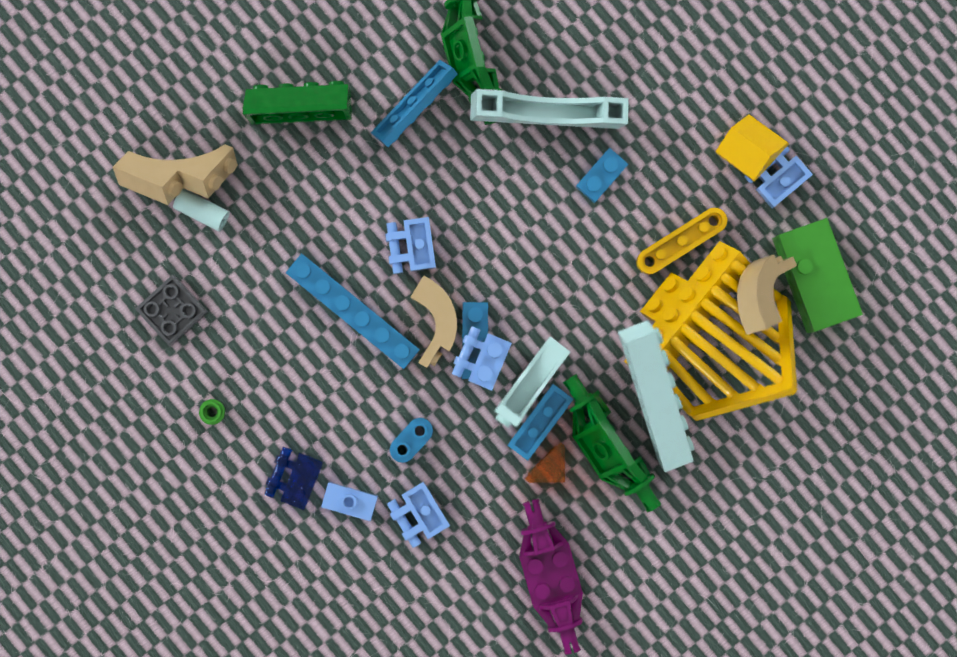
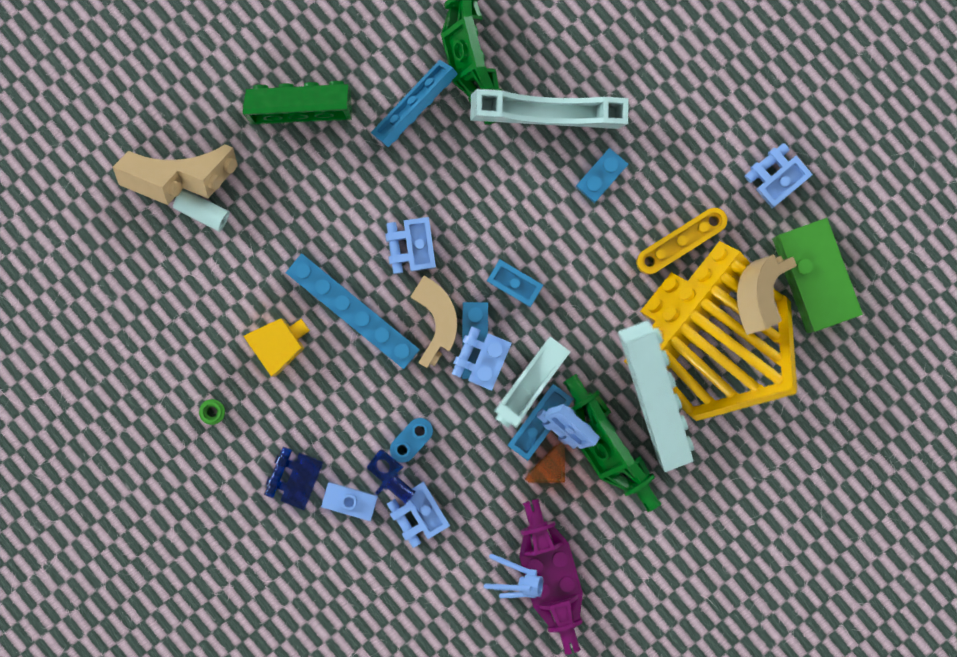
flat silver tile [135,274,208,346] -> none
yellow slope [715,114,789,182] -> none
none -> yellow torso [243,318,310,377]
none -> clear blue bracket [367,449,416,504]
none -> light blue plant [483,554,543,598]
none -> dark azure plate [486,259,543,307]
none -> light blue plate [536,404,600,449]

